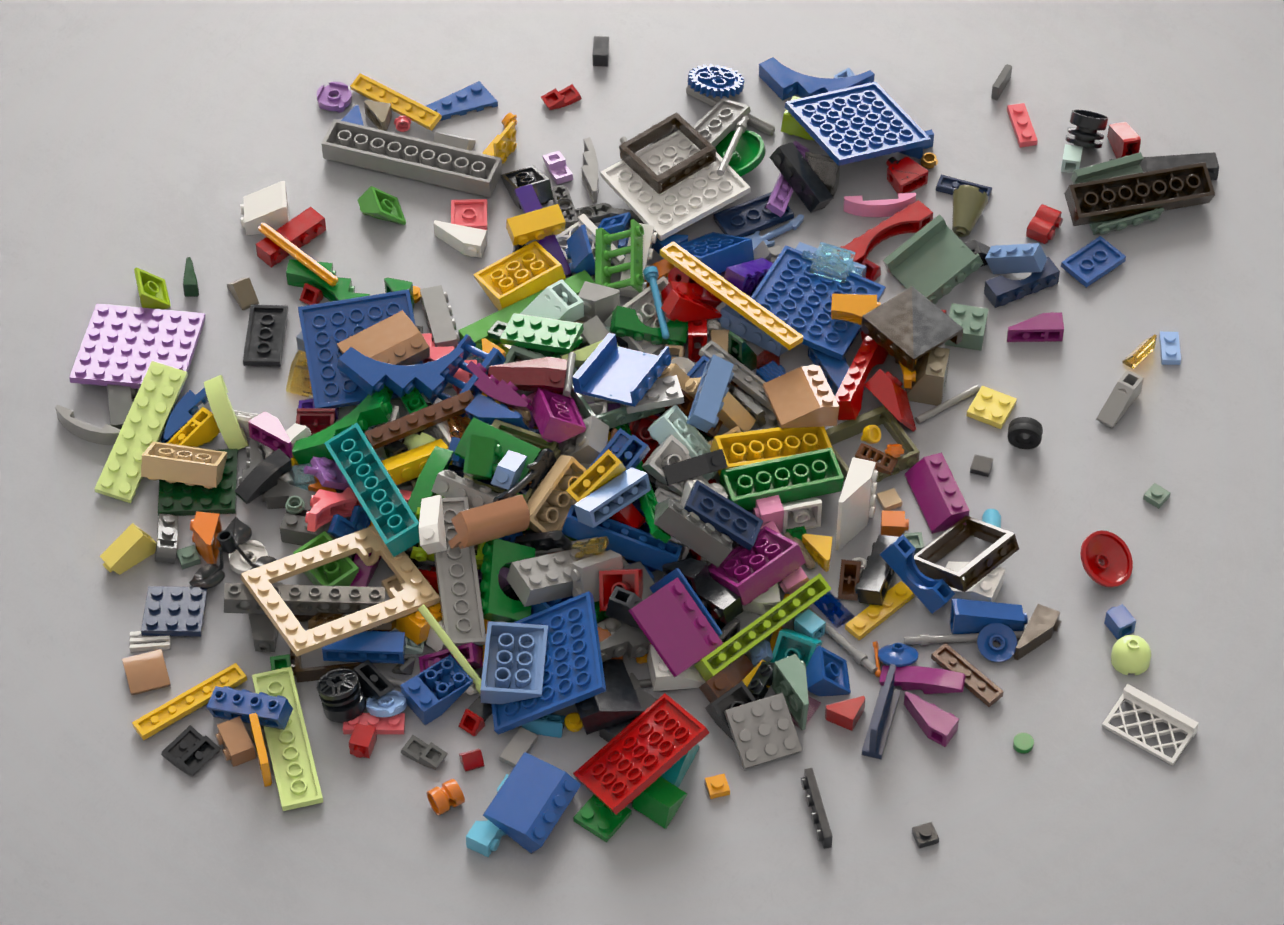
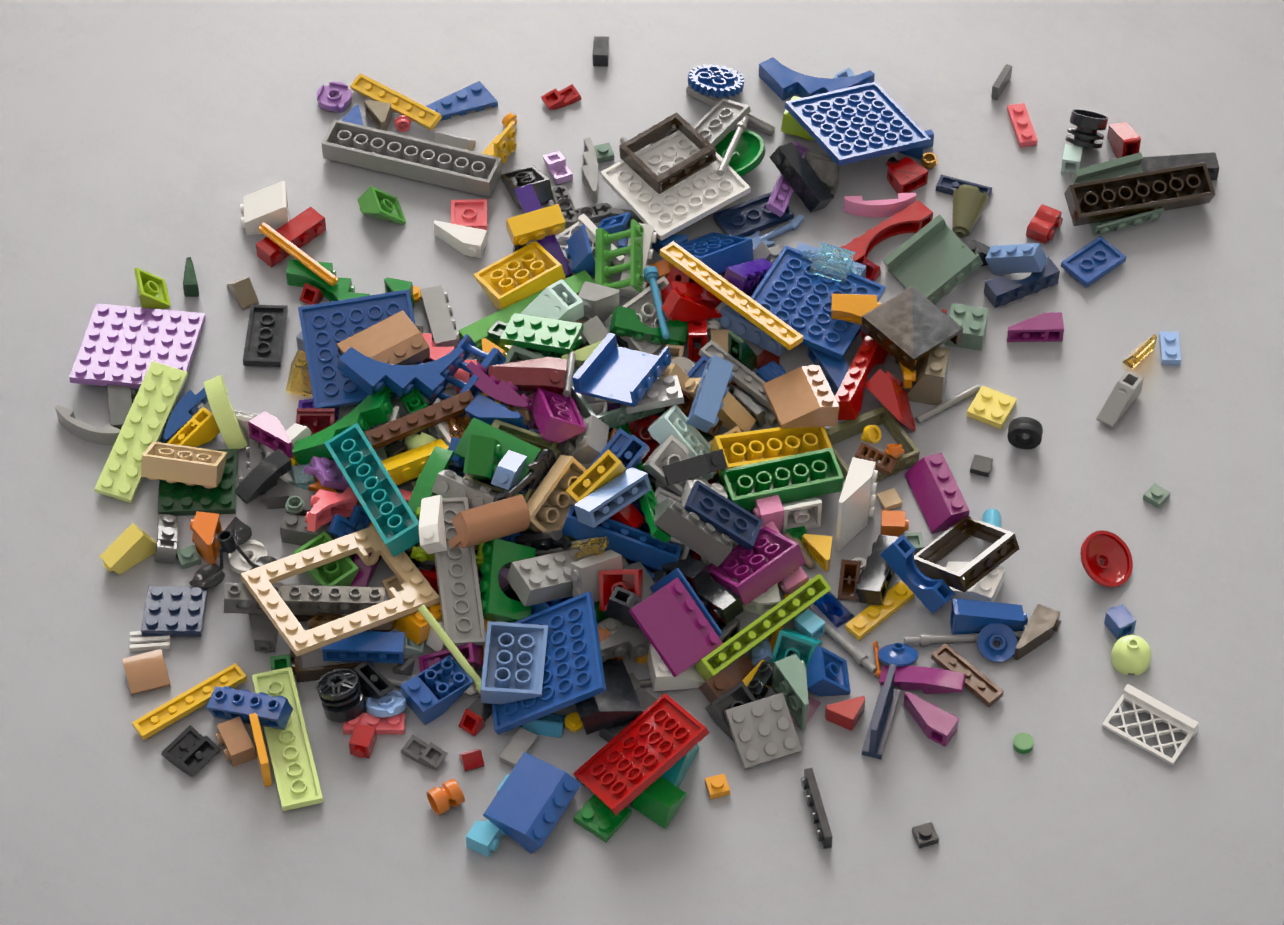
none -> sand green plate [594,143,614,163]

